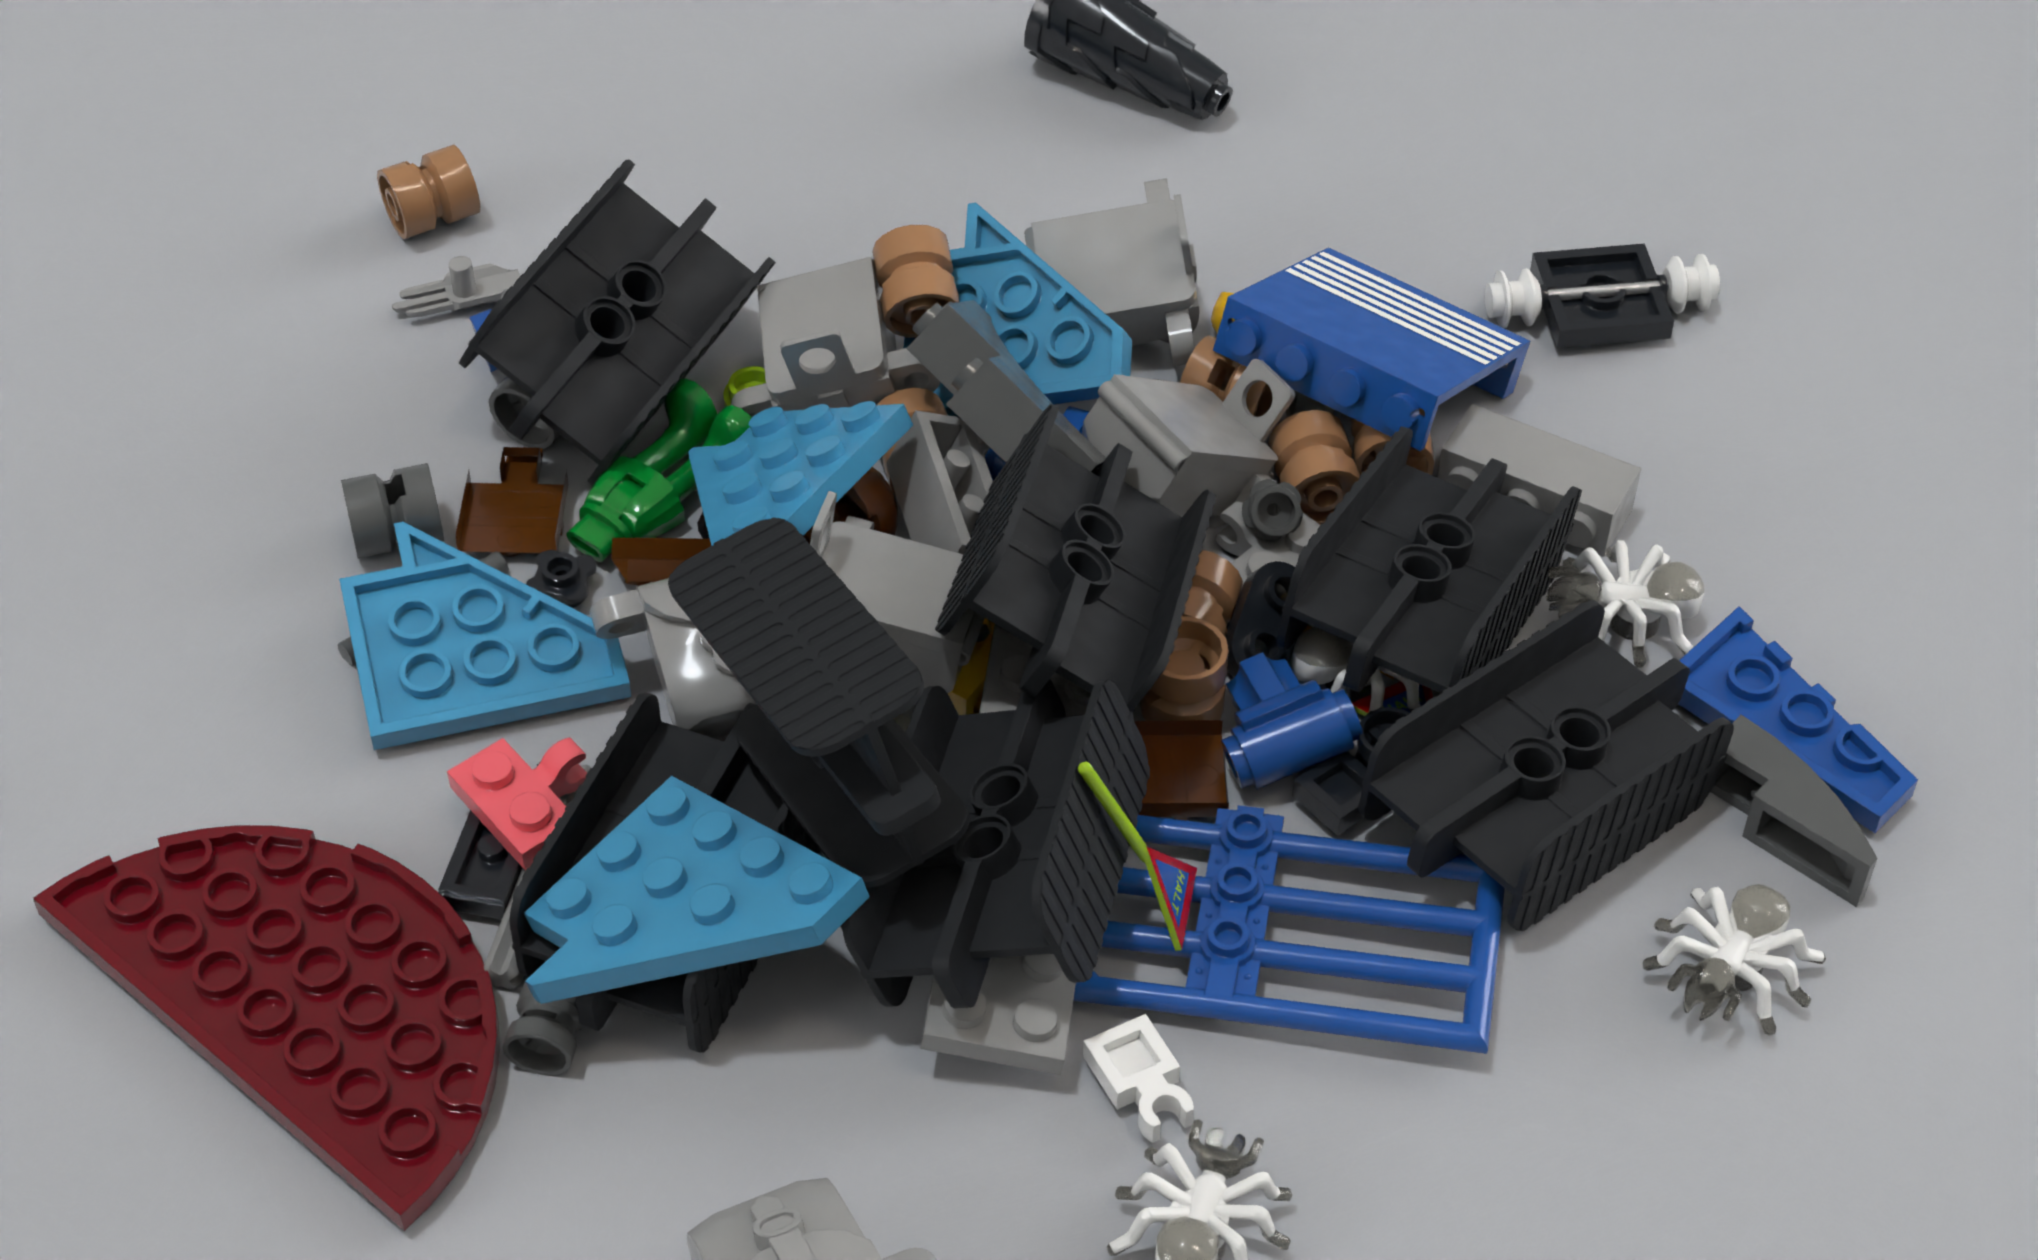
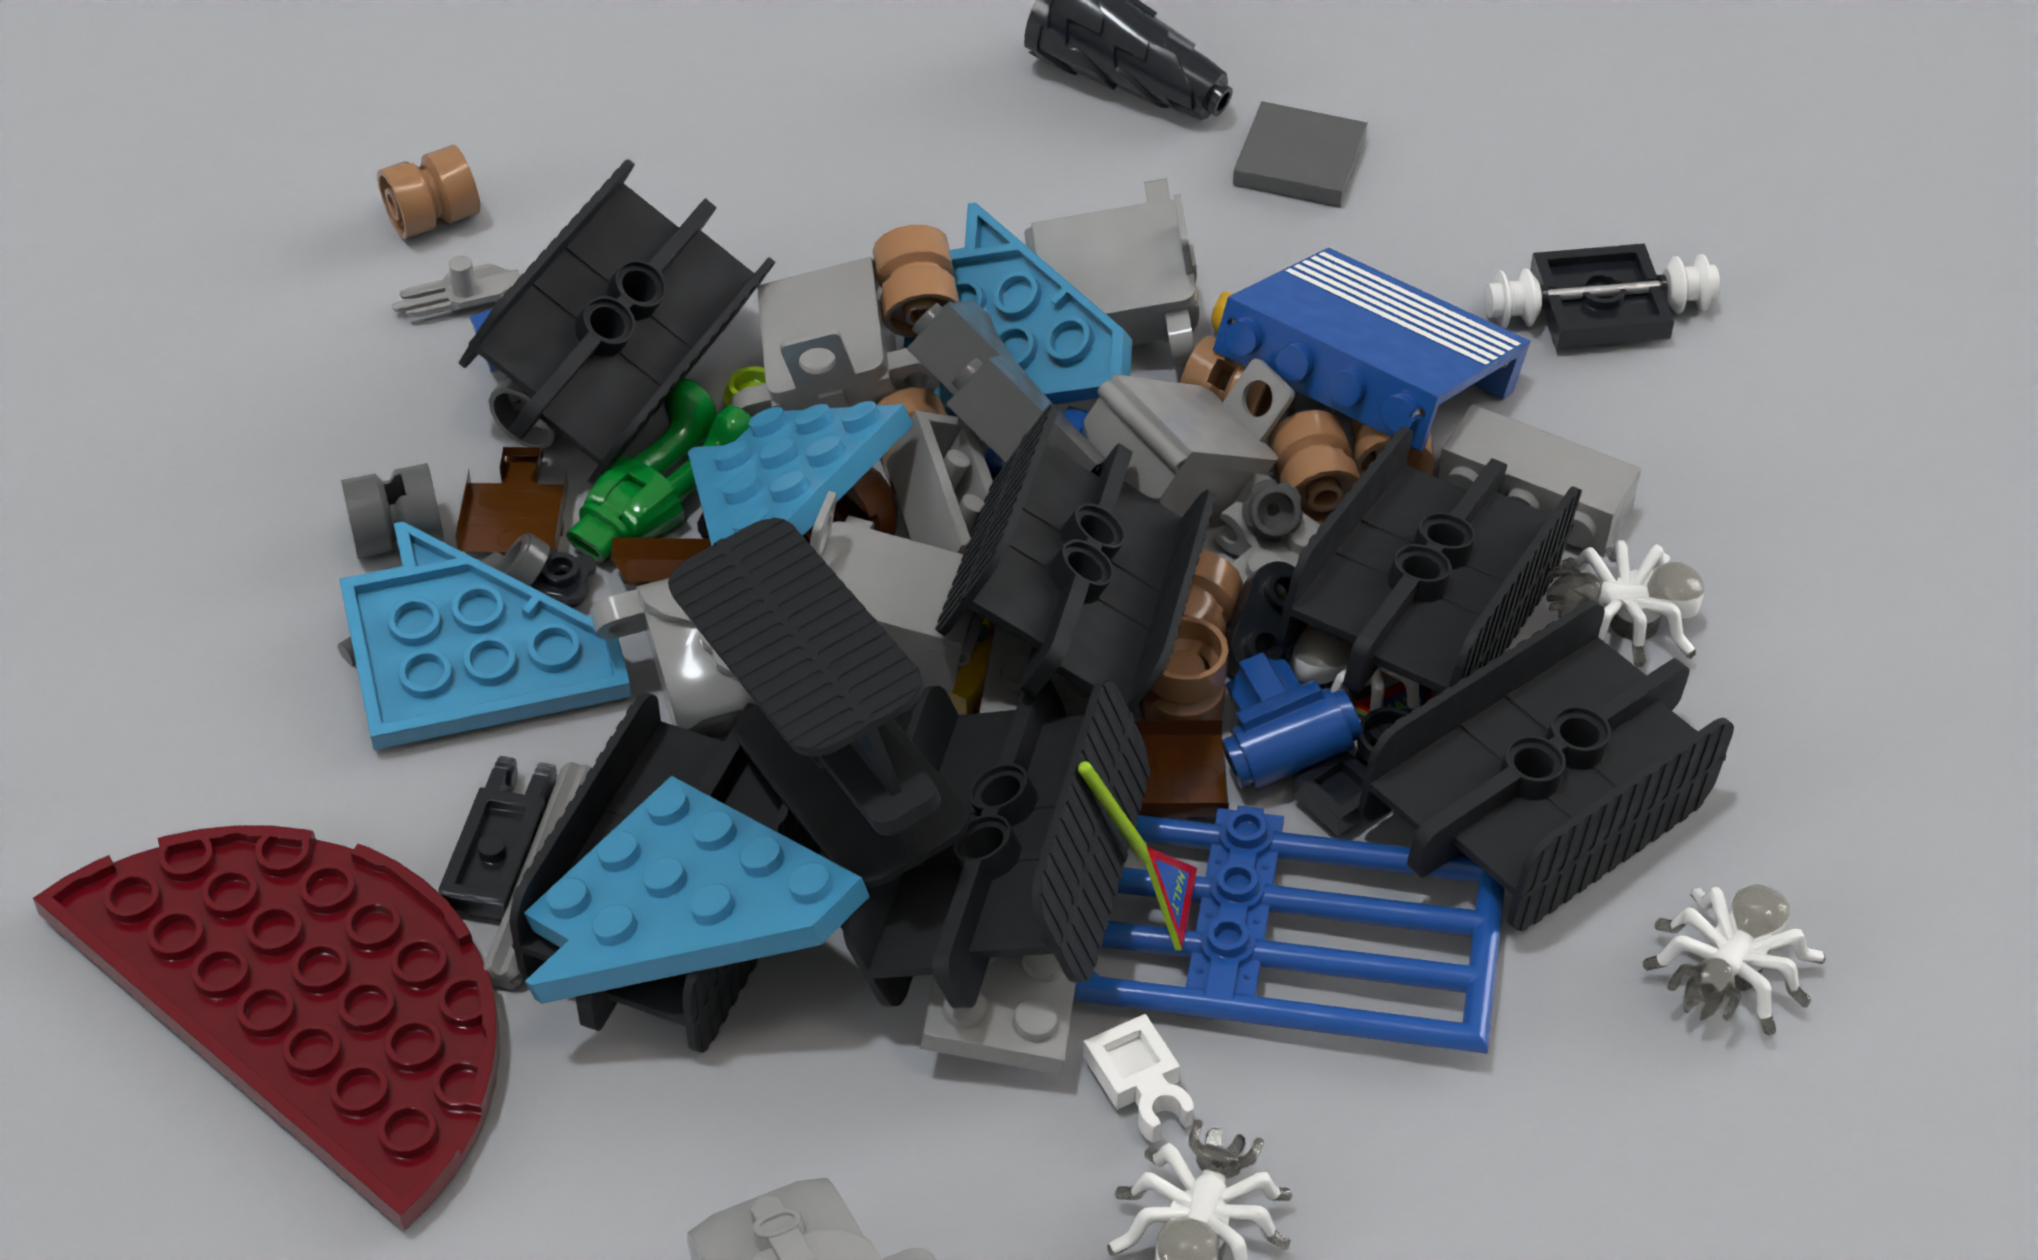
coral plate [447,737,587,871] -> none
dark grey wheel [502,983,583,1075] -> none
blue wing [1678,606,1918,833] -> none
dark grey slope [1711,715,1878,907] -> none
none -> dark grey tile [497,533,550,586]
none -> dark grey tile [1233,101,1368,206]

